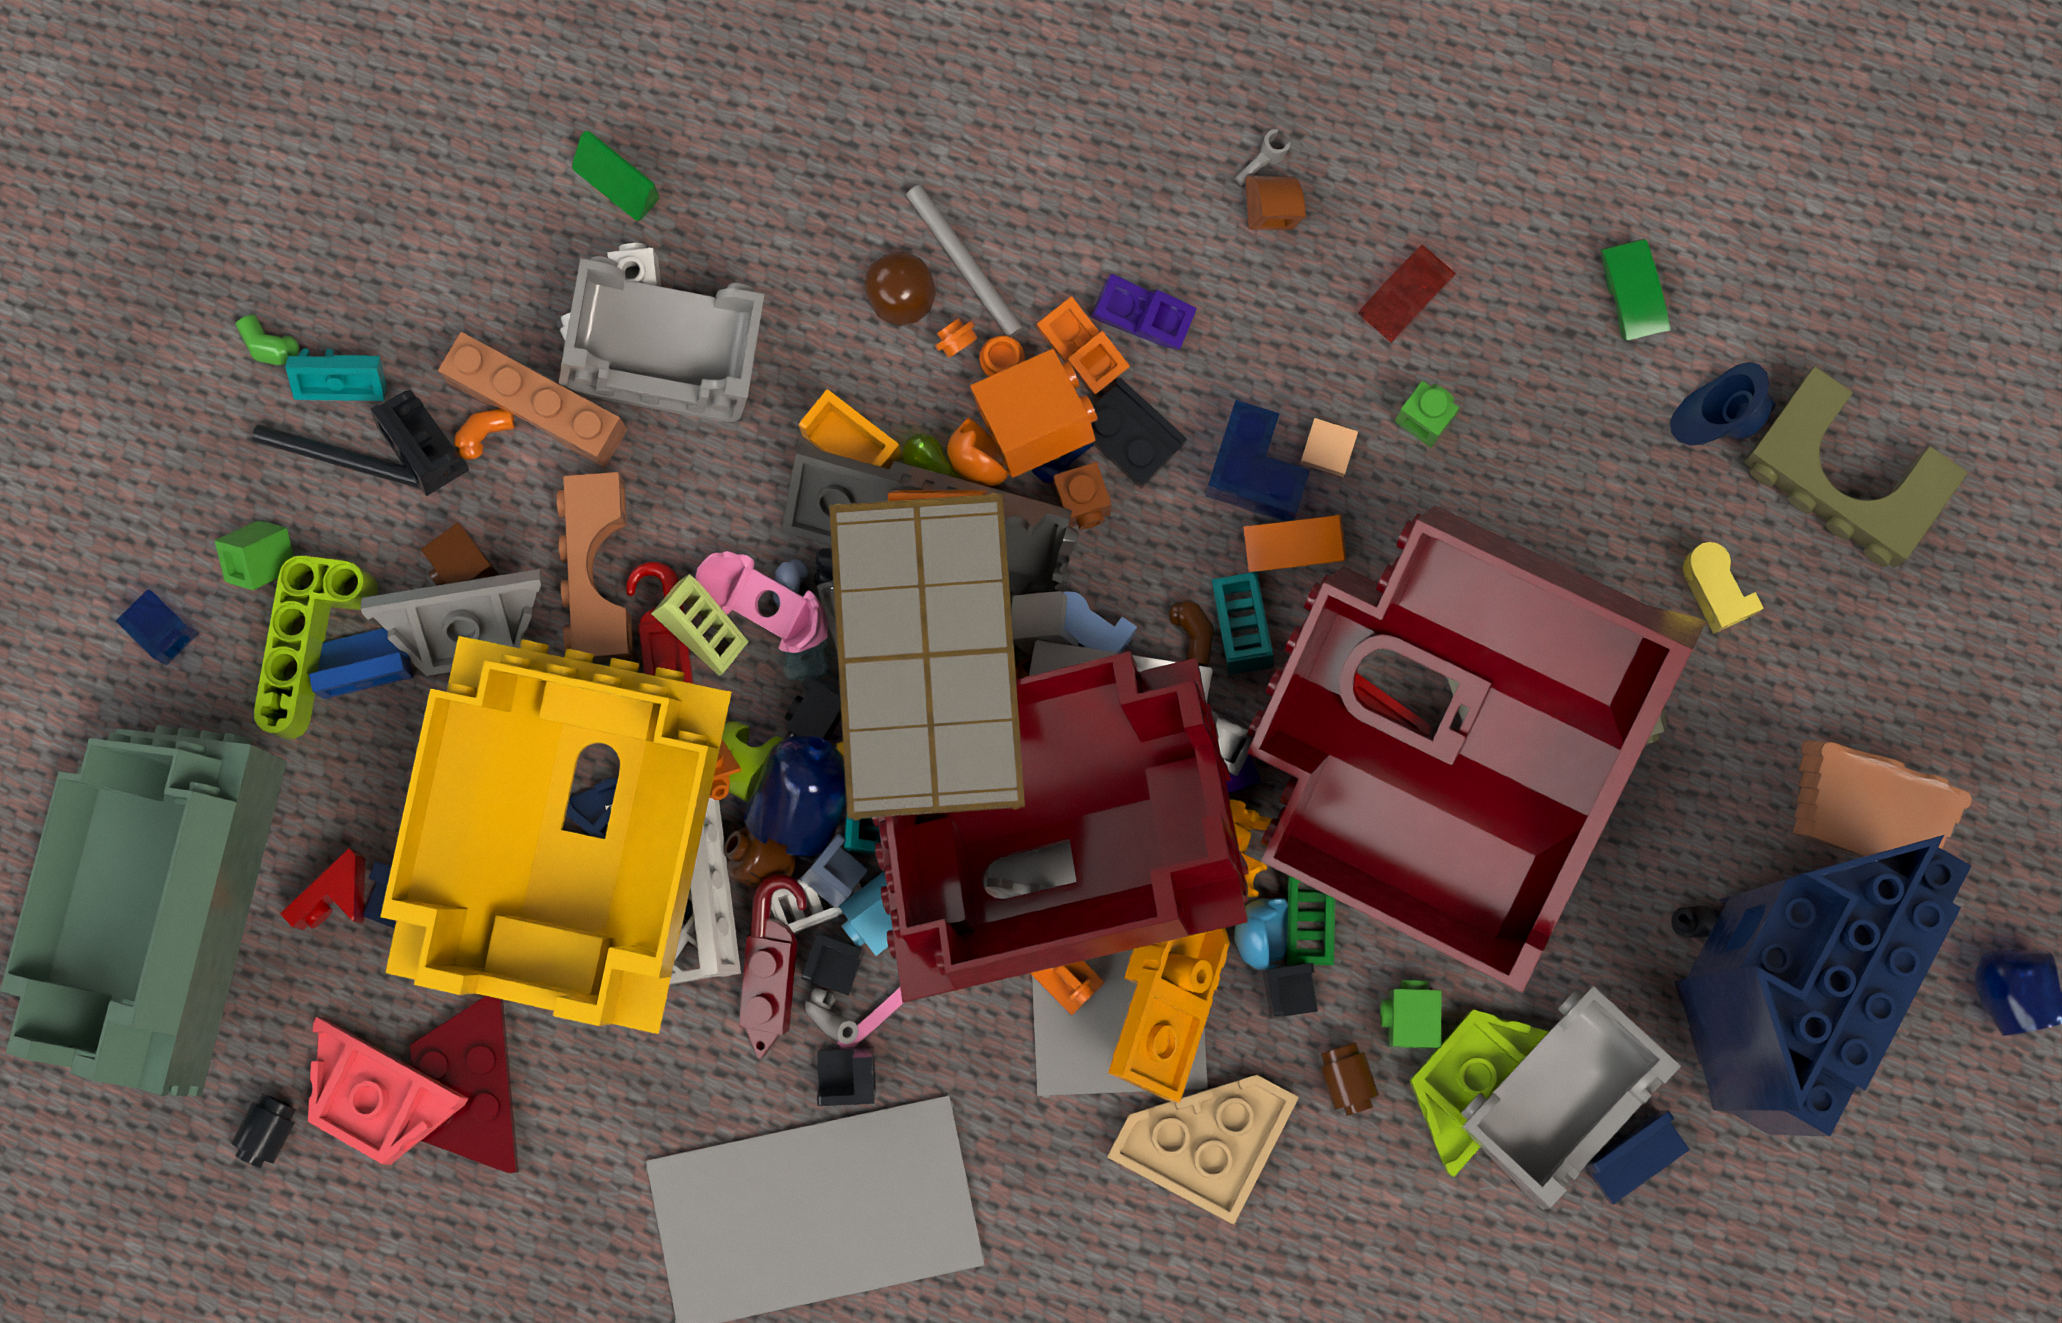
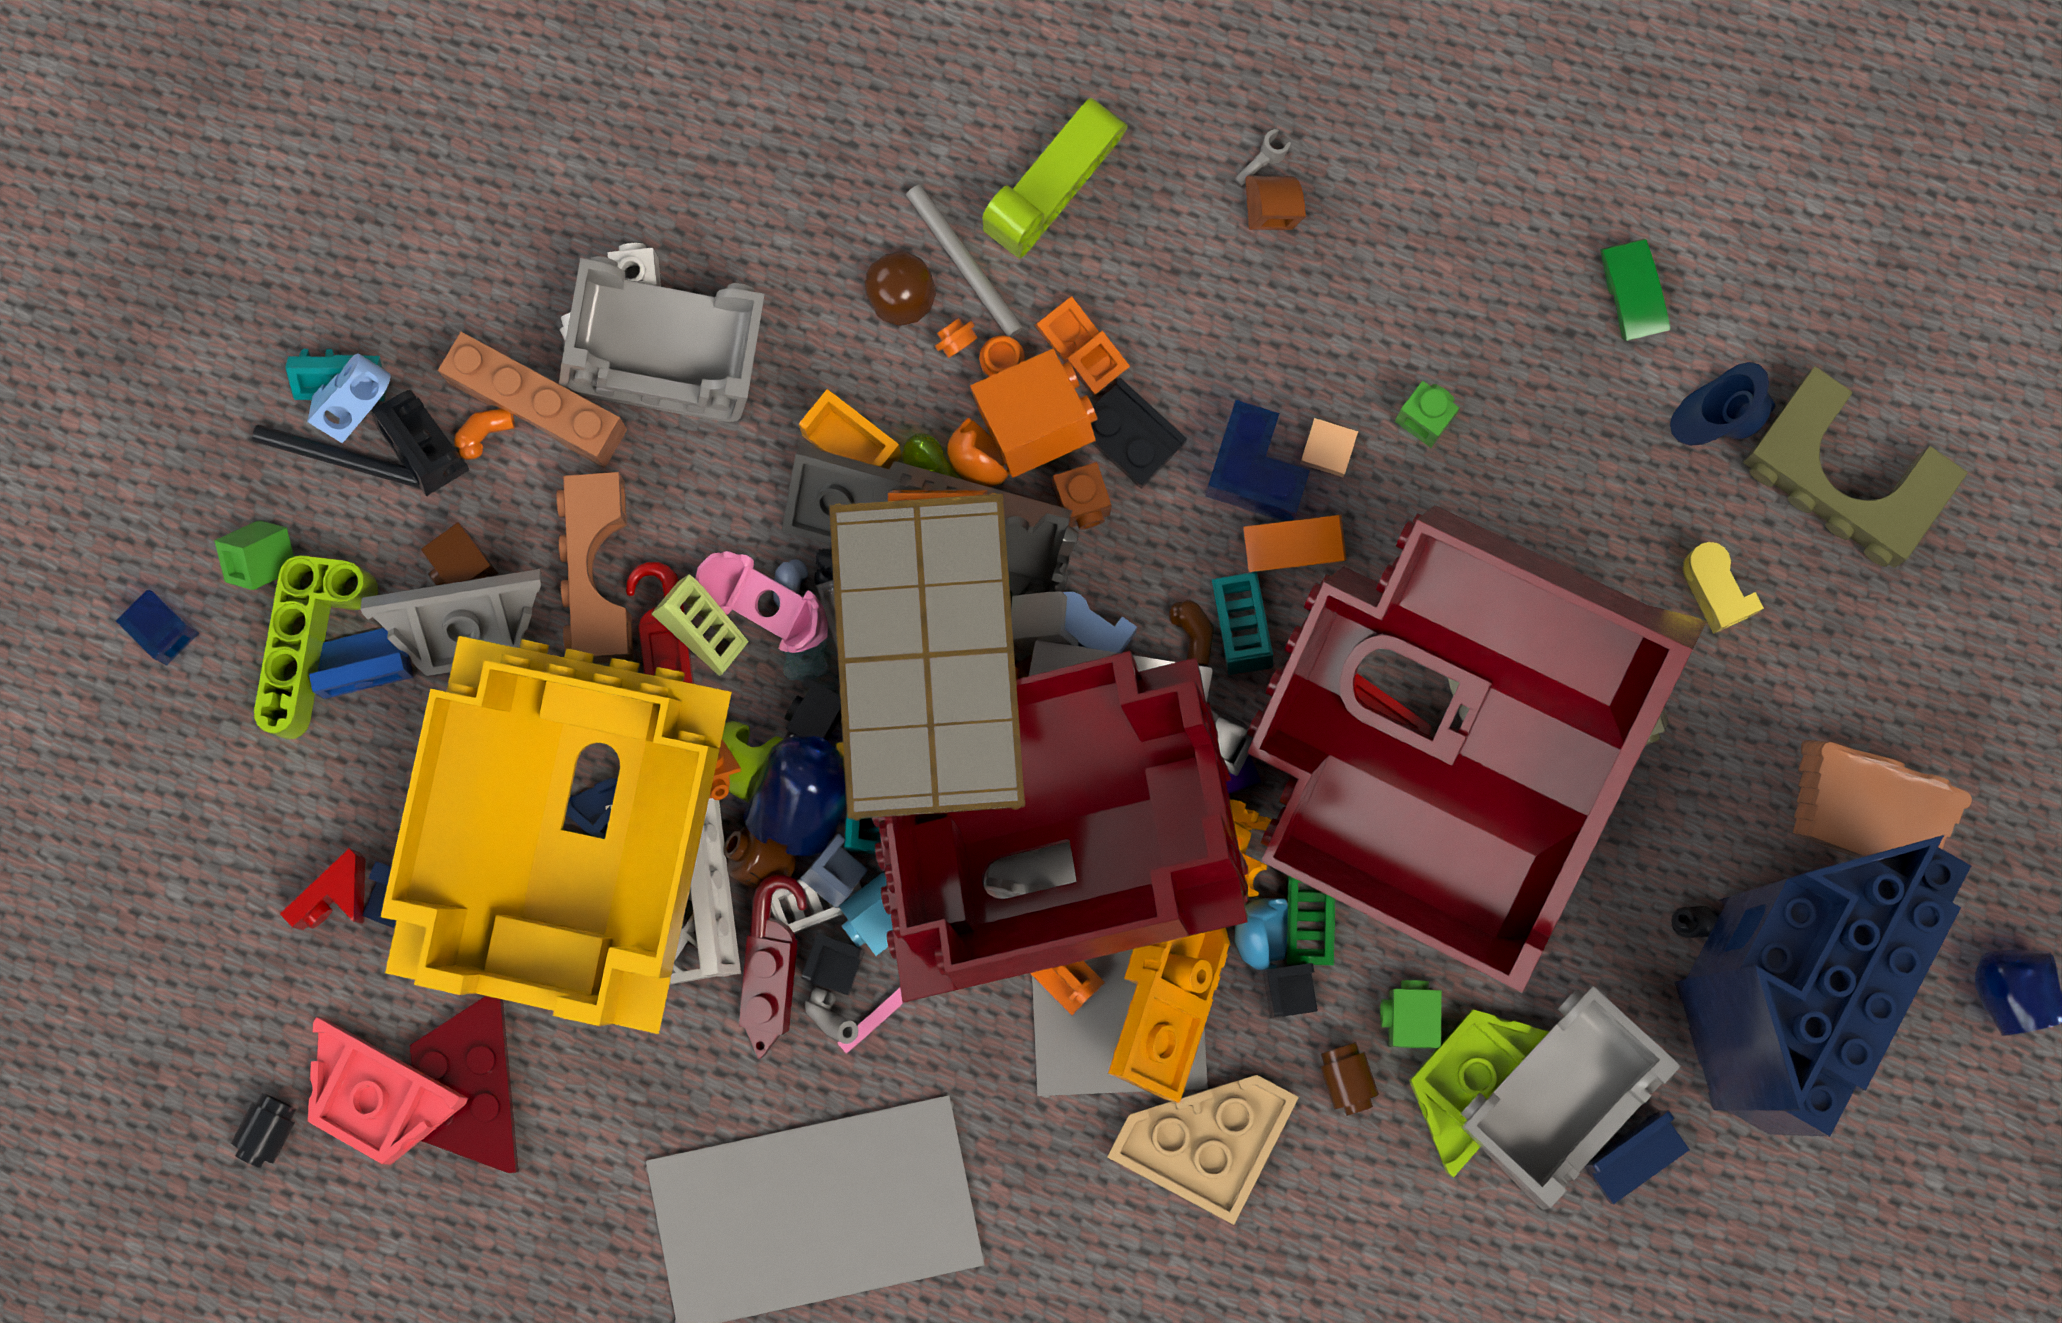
sand green panel [0,725,287,1096] -> none
bright green arm [235,315,299,366] -> none
green slope [572,130,659,221] -> none
black panel [817,1046,876,1106] -> none
clear blue hand [1032,443,1094,483] -> none
dark purple slope [1091,274,1197,350] -> none
clear red slope [1358,244,1456,343] -> none
none -> light blue leg [307,353,391,443]
none -> lime beam [982,98,1128,259]

